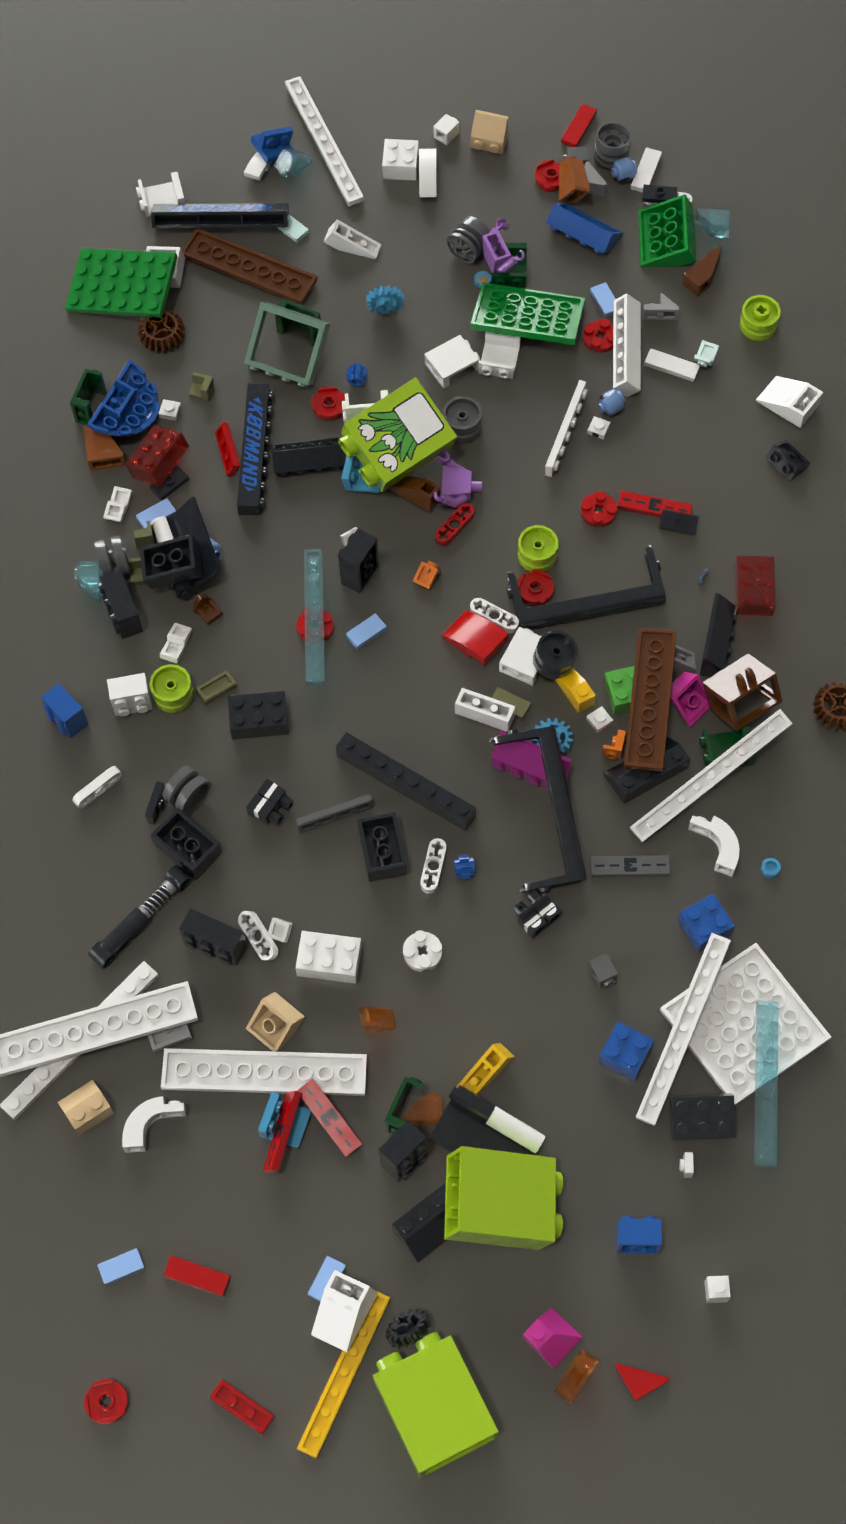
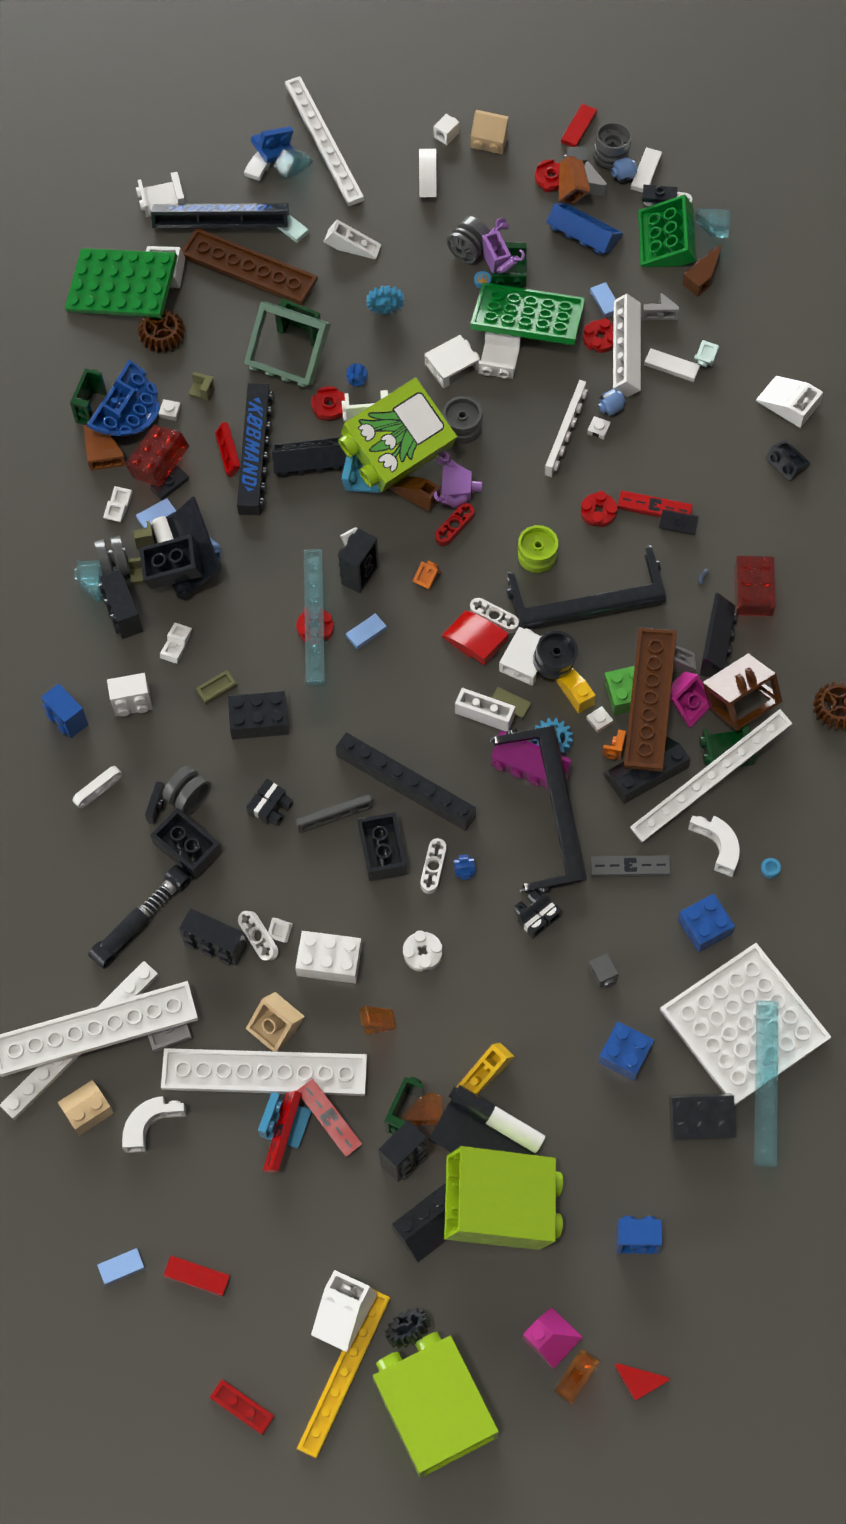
red plate [84,1379,128,1425] -> none
lime wheel [149,664,194,713] -> none
reddish brown tile [193,594,223,626] -> none
light blue tile [308,1256,346,1302] -> none
white brick [382,139,419,181] -> none
red plate [517,570,554,606] -> none
white plate [636,933,731,1126] -> none
white plate [679,1152,694,1178] -> none
white brick [705,1276,731,1303] -> none
lime wheel [739,295,781,341] -> none

